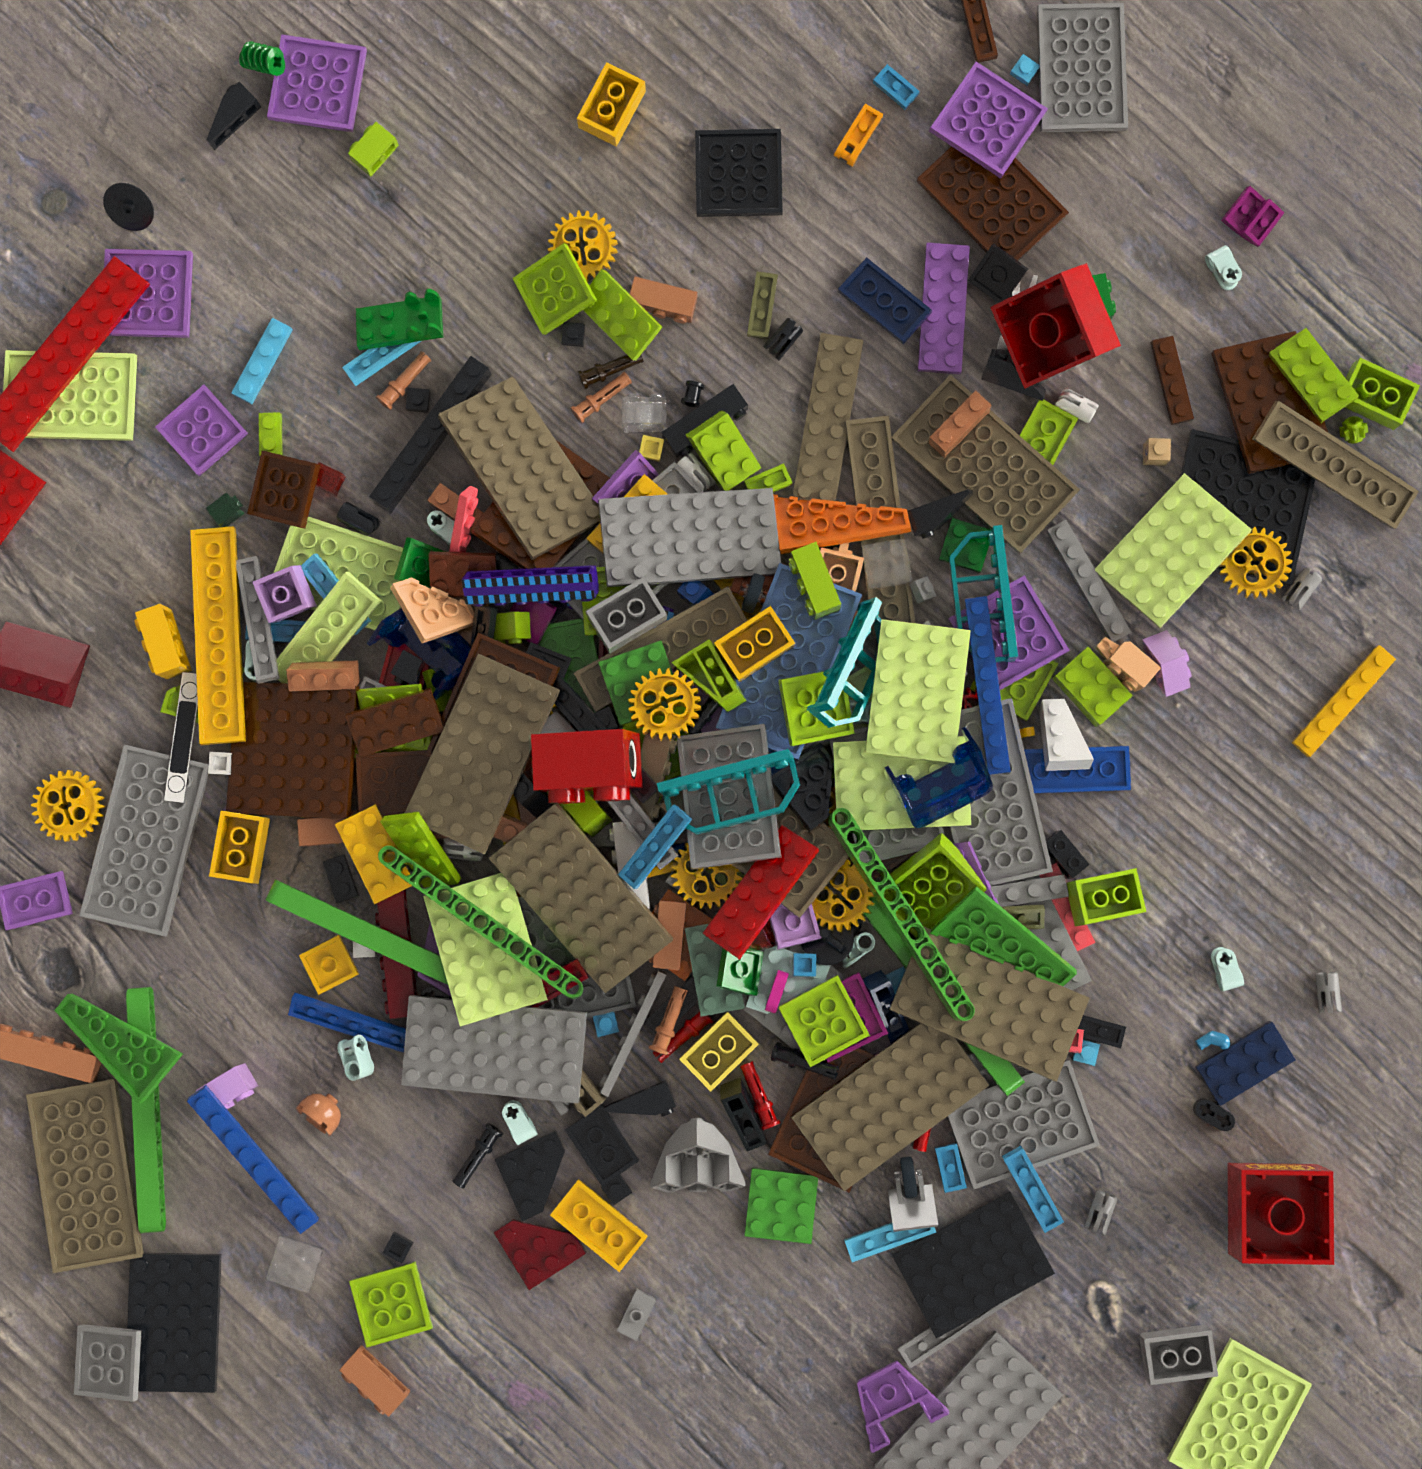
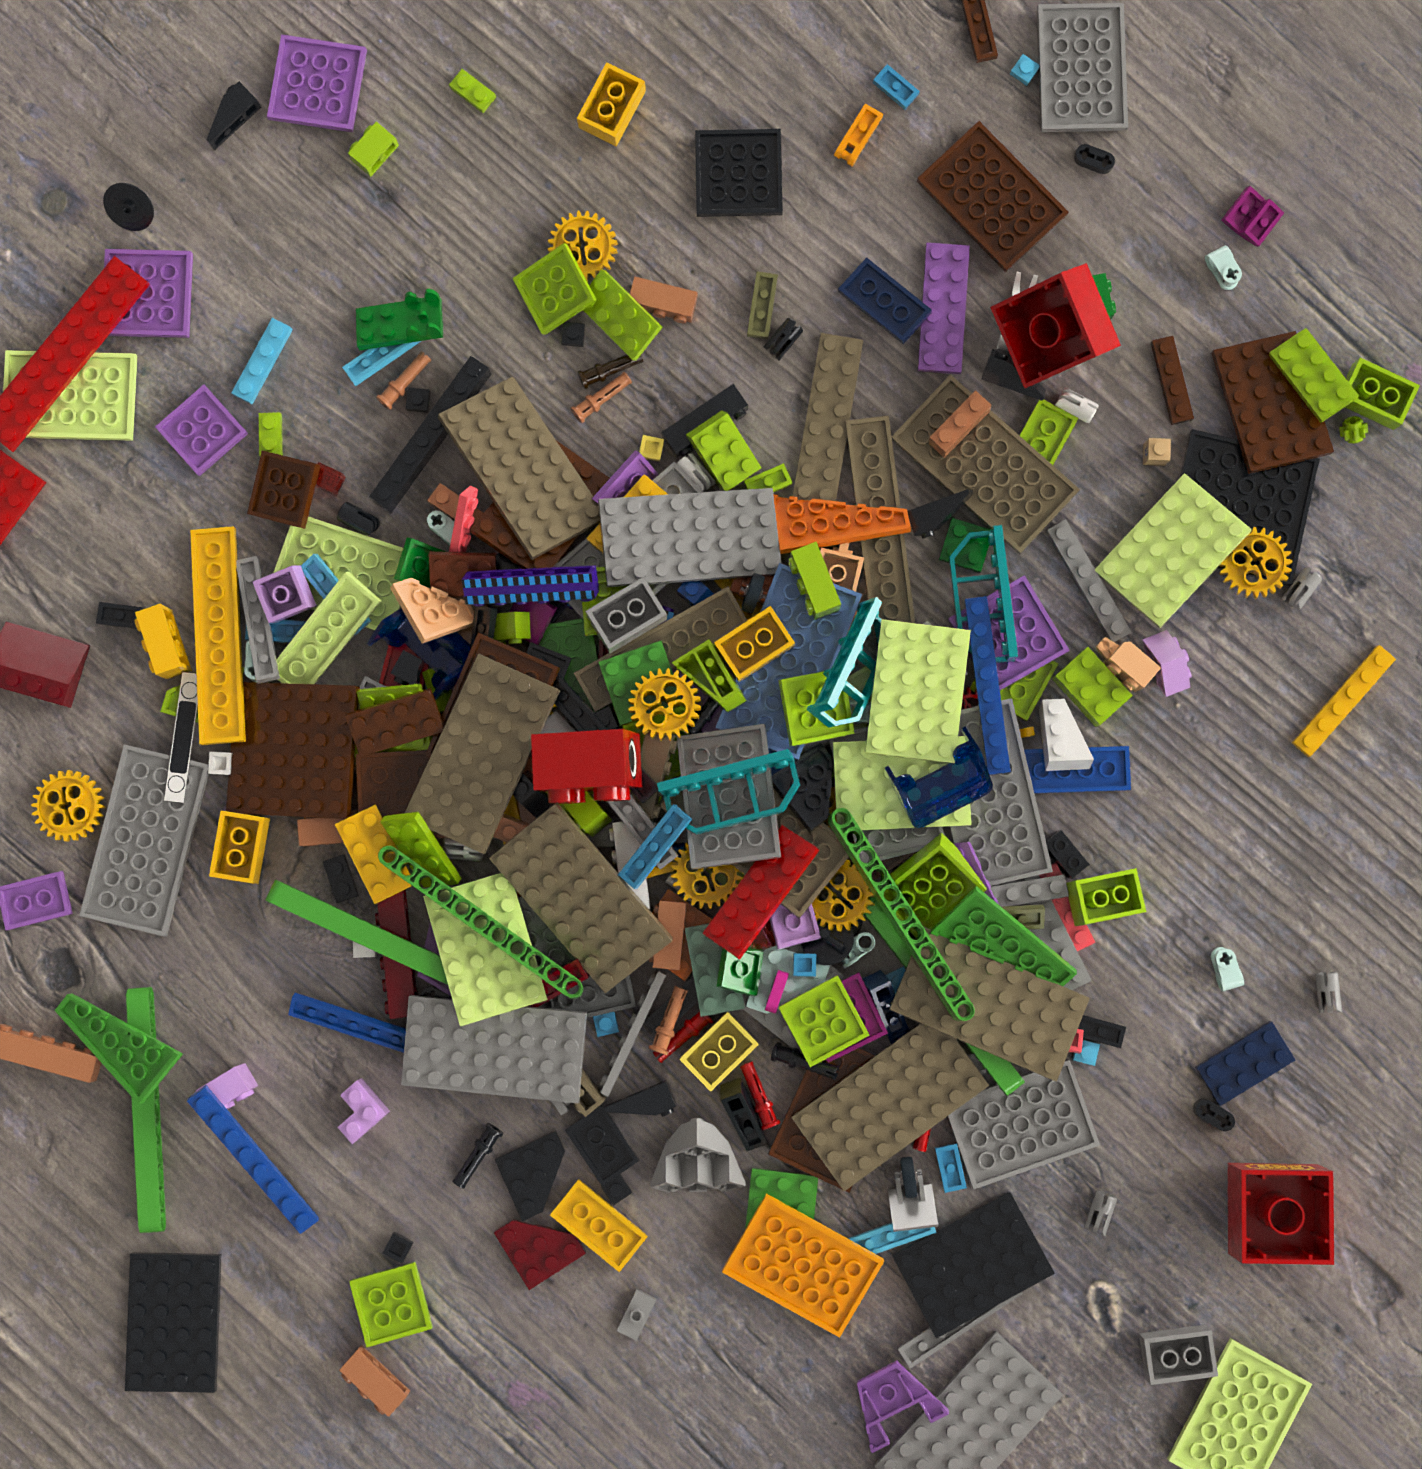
dark tan plate [26,1078,144,1273] -> none
light grey plate [74,1324,141,1402] -> none
clear green brick [206,492,244,527] -> none
green piece [239,41,285,76] -> none
clear plate [266,1235,324,1293] -> none
nougat brick [286,660,360,691] -> none
nougat cylinder [296,1093,341,1136] -> none
yellow plate [299,935,359,995] -> none
light aqua piece [337,1035,374,1081] -> none
light aqua piece [502,1100,538,1145] -> none
clear brick [622,394,667,433] -> none
black bush [681,380,704,408] -> none
clear plate [861,538,912,590] -> none
light grey plate [909,576,936,603] -> none
medium lavender plate [929,62,1048,178] -> none
black plate [968,244,1029,303] -> none
dark azure plate [1002,1146,1064,1233] -> none
dark azure arm [1195,1031,1230,1050] -> none
dark tan plate [1252,401,1419,529] -> none
none -> black plate [96,602,145,629]
none -> lavender brick [338,1078,390,1144]
none -> lime plate [449,69,496,113]
none -> light orange plate [722,1193,884,1338]
none -> black beam [1074,144,1115,174]

